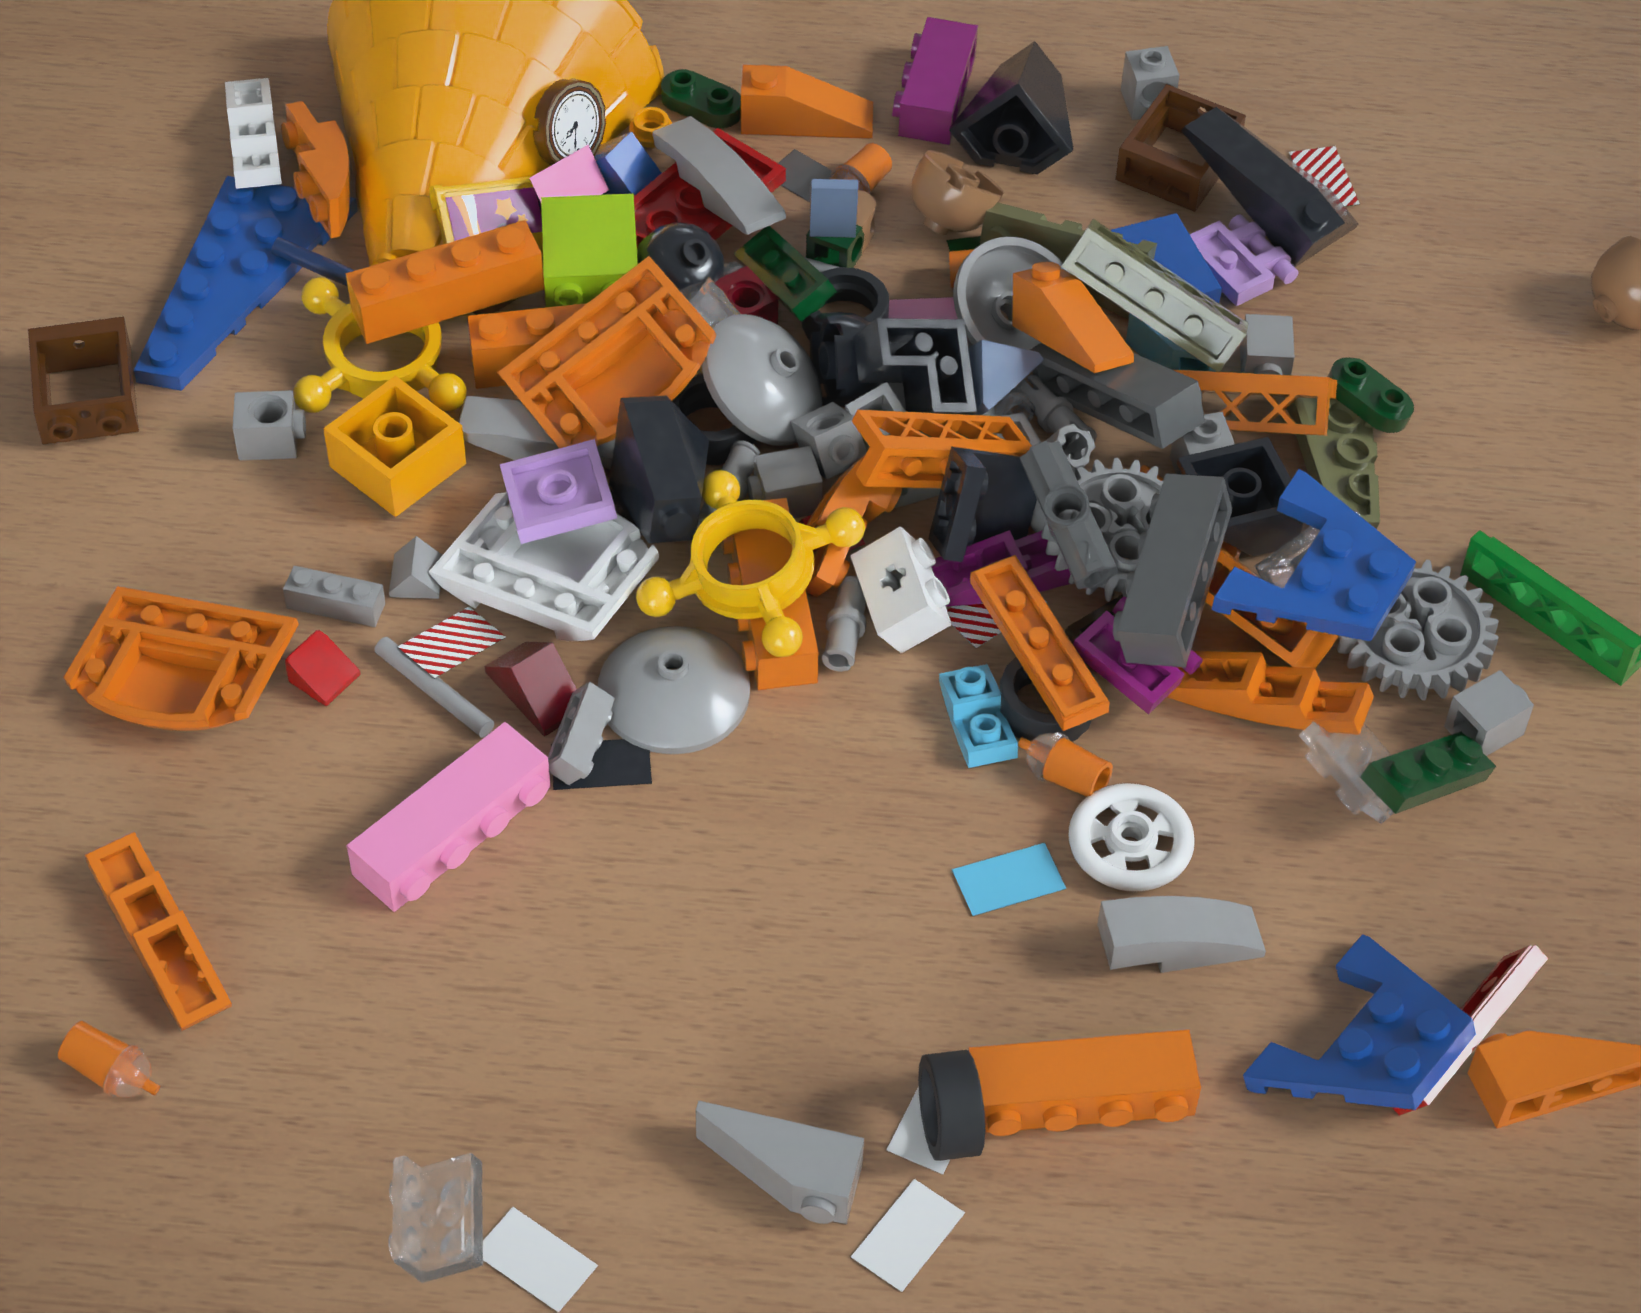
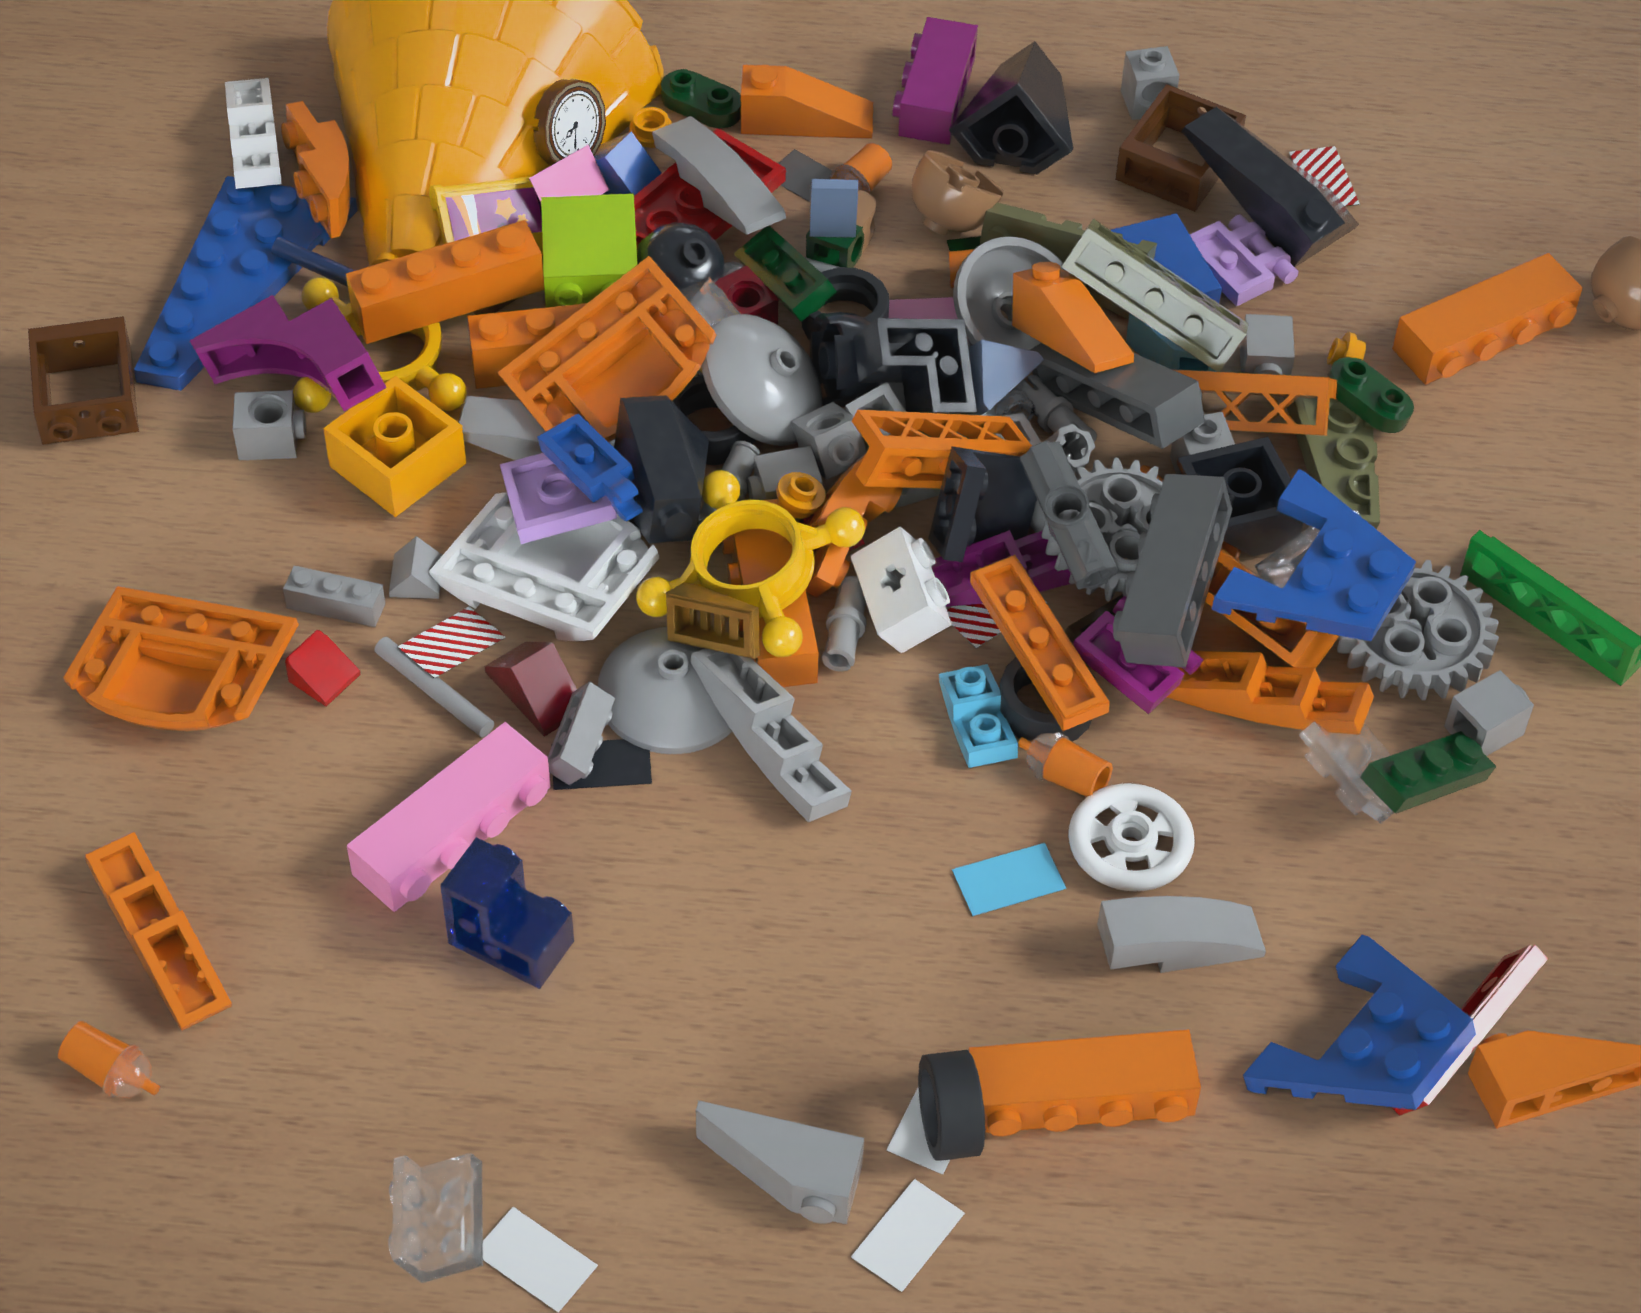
none -> magenta arch [189,295,386,411]
none -> clear blue brick [440,837,574,989]
none -> blue plate [537,414,643,522]
none -> pearl gold slope [666,582,760,659]
none -> light grey slope [690,649,852,822]
none -> light orange plate [776,472,826,519]
none -> light orange plate [1327,332,1366,366]
none -> orange brick [1392,253,1583,385]

